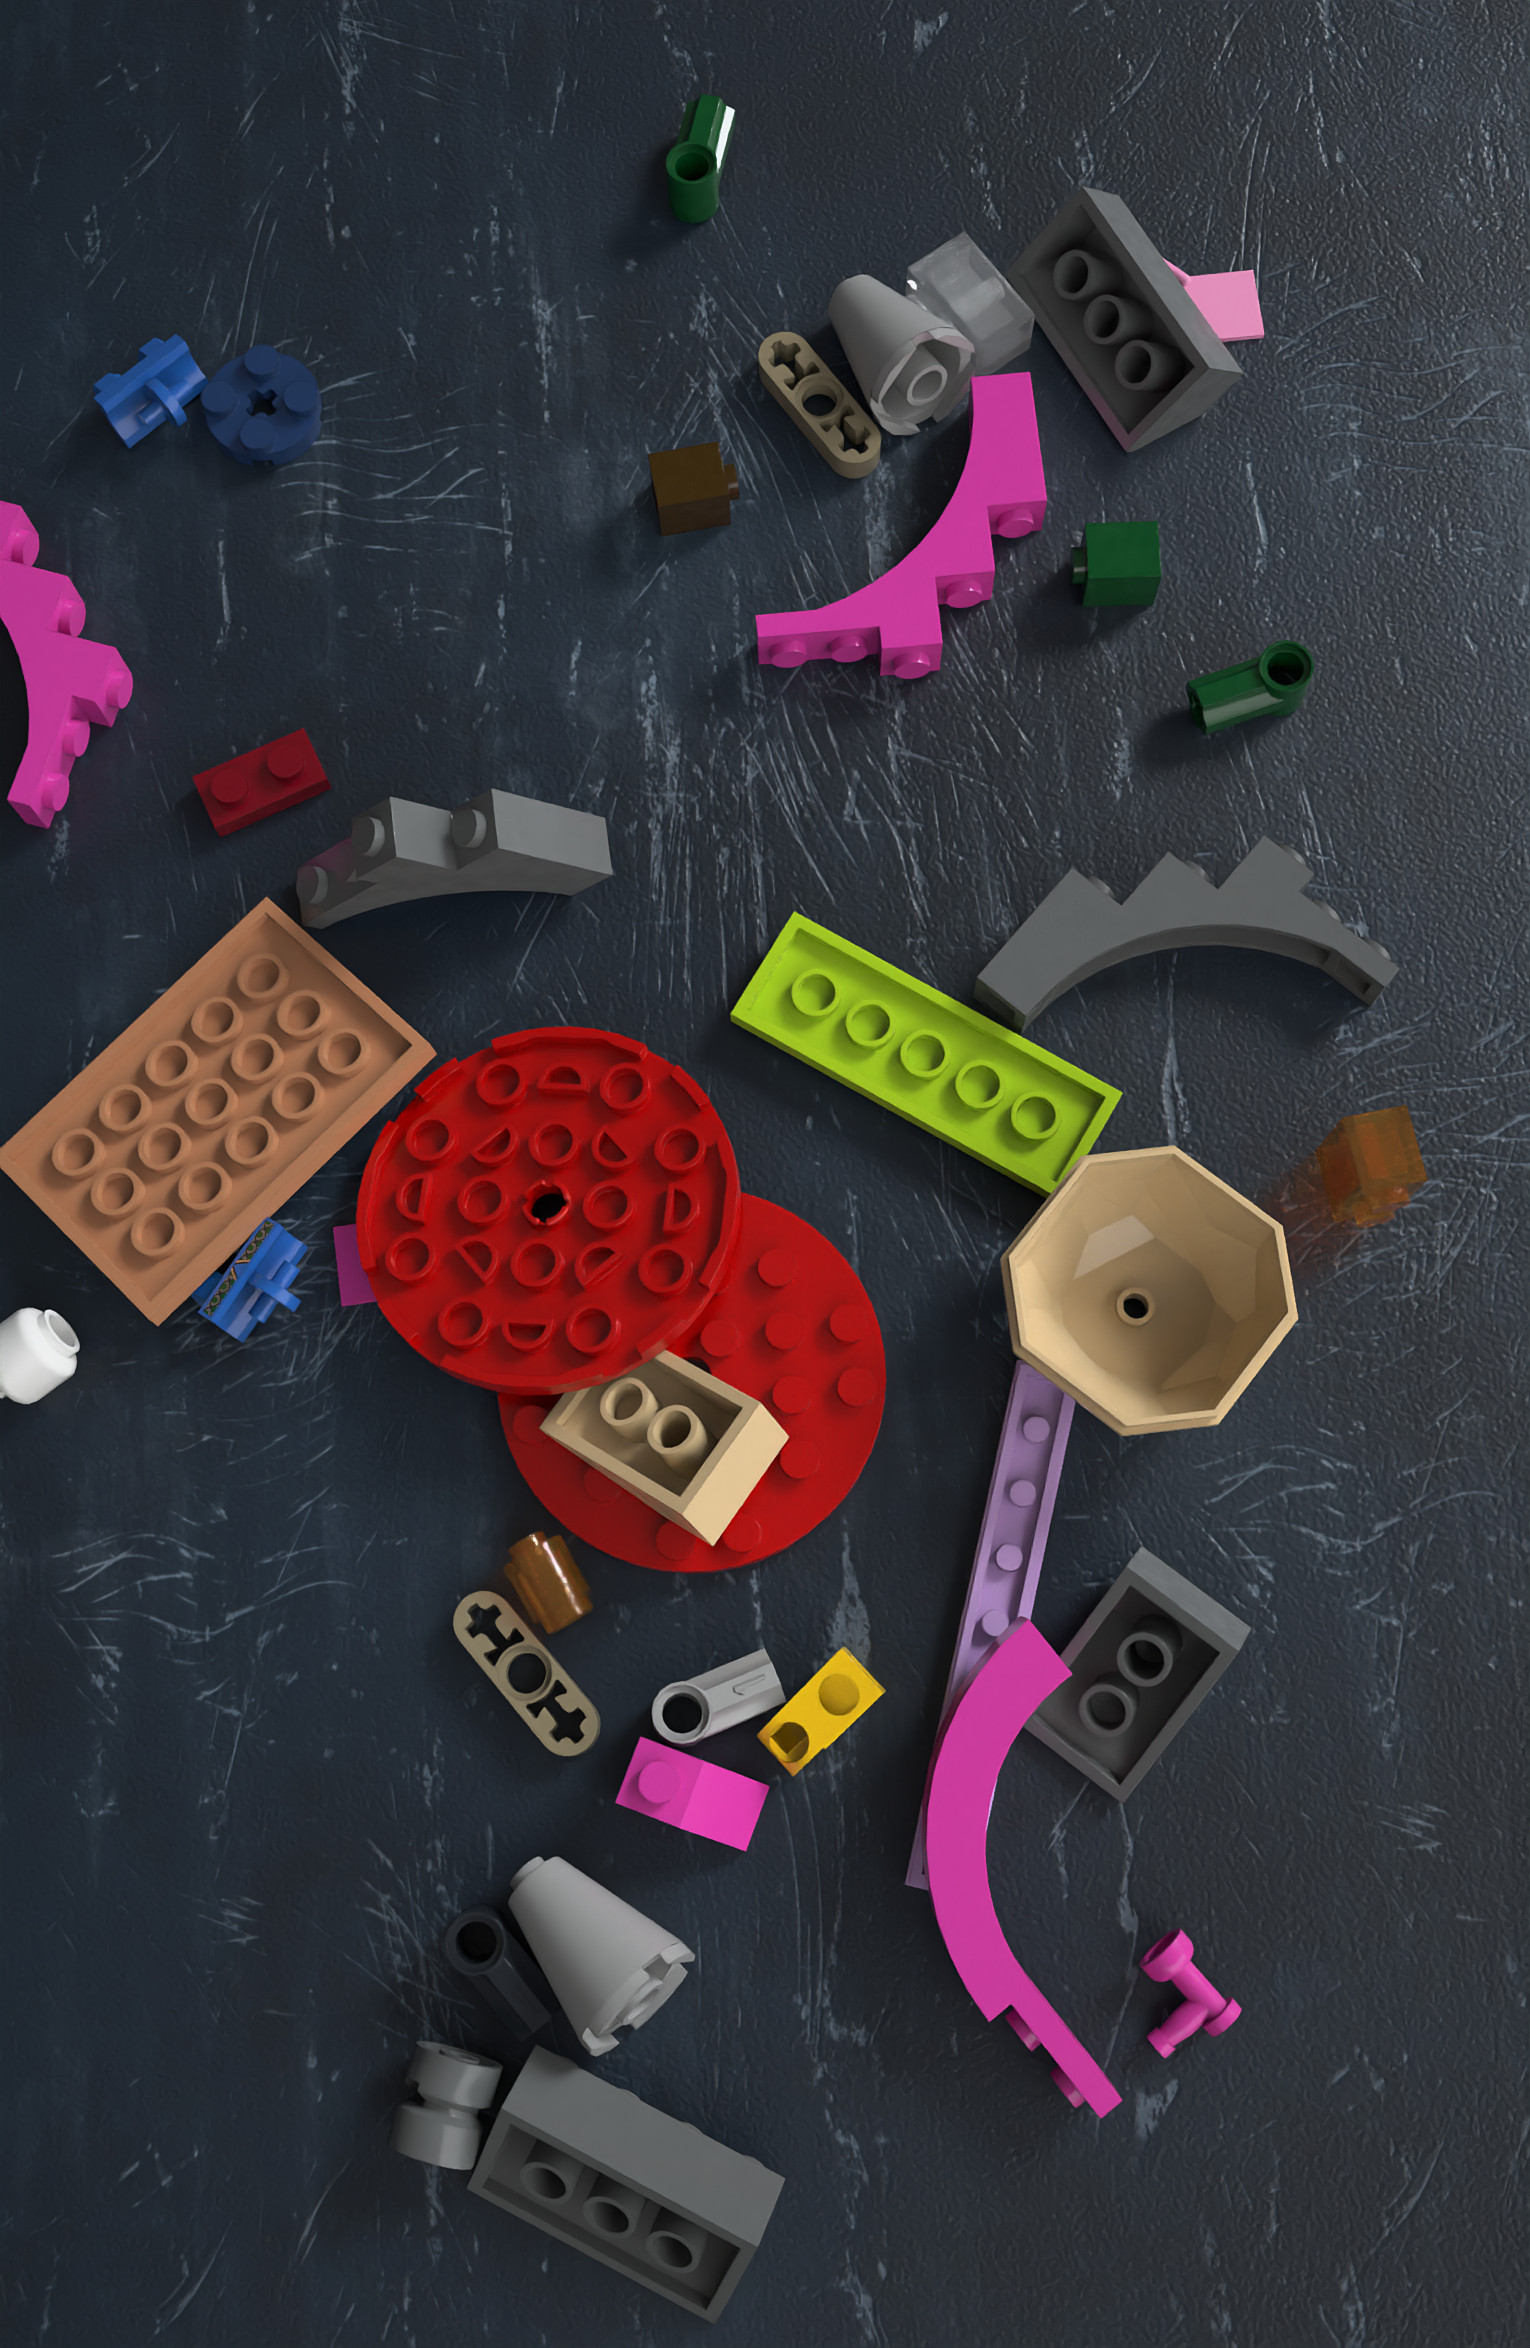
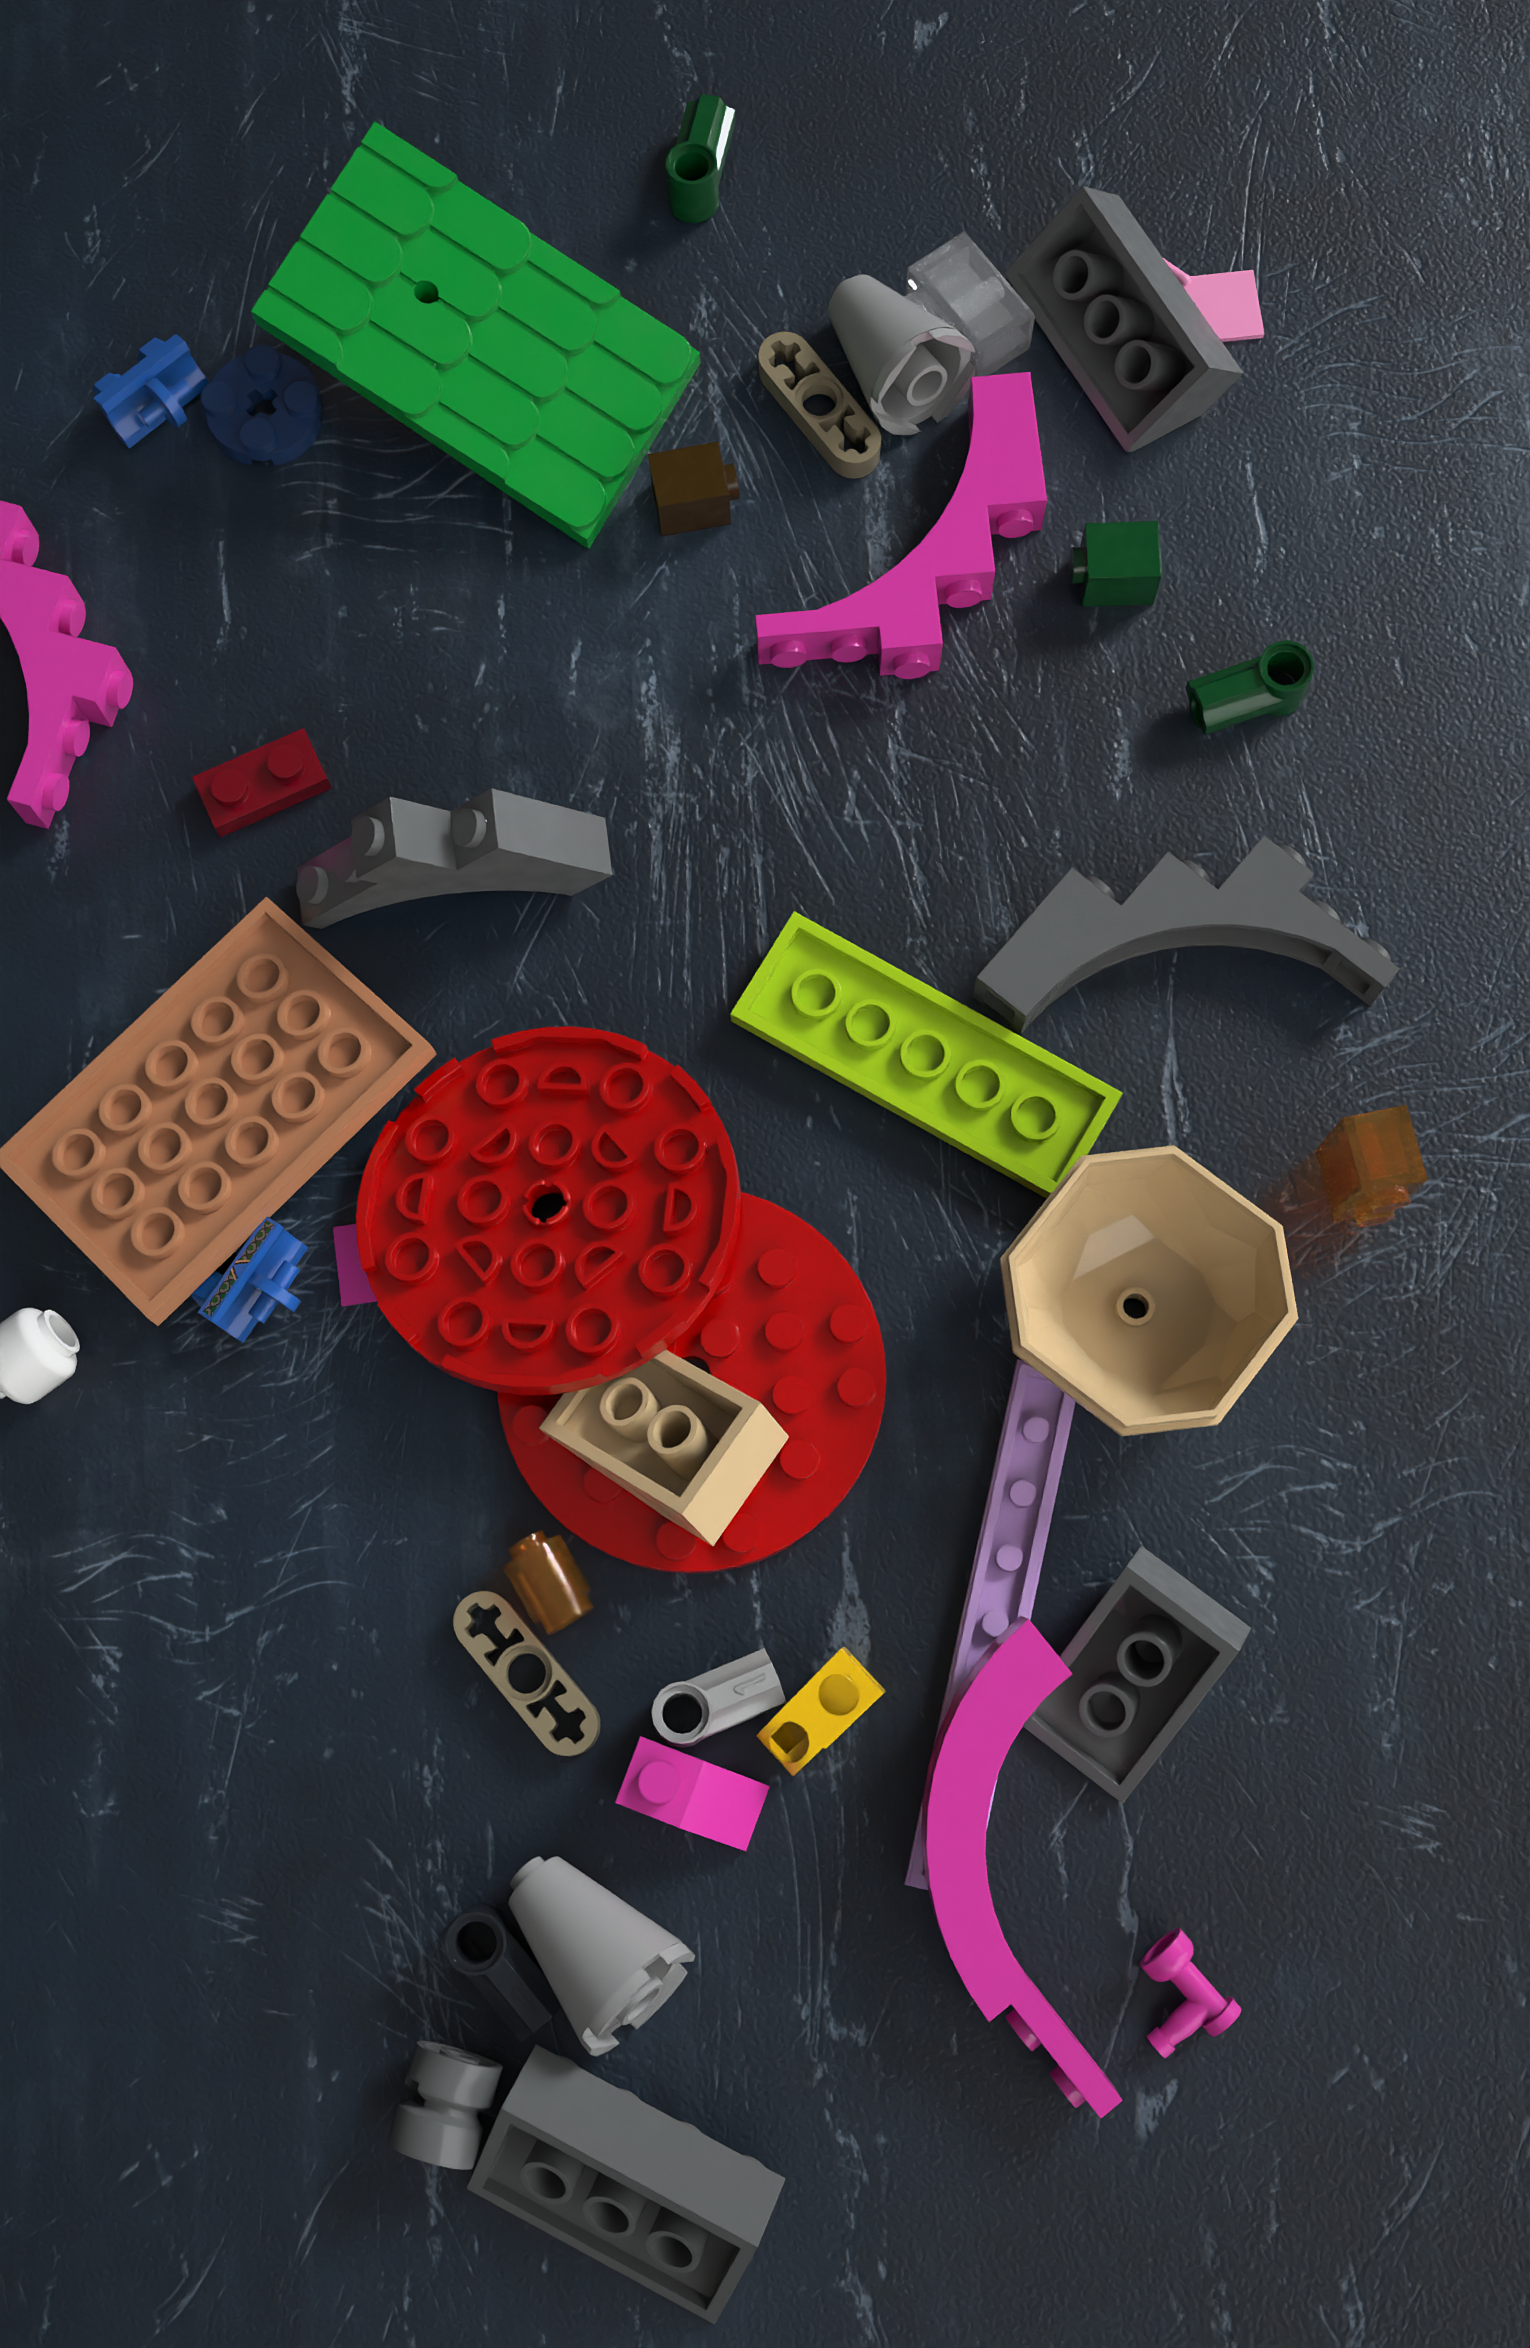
none -> green piece [251,121,701,549]

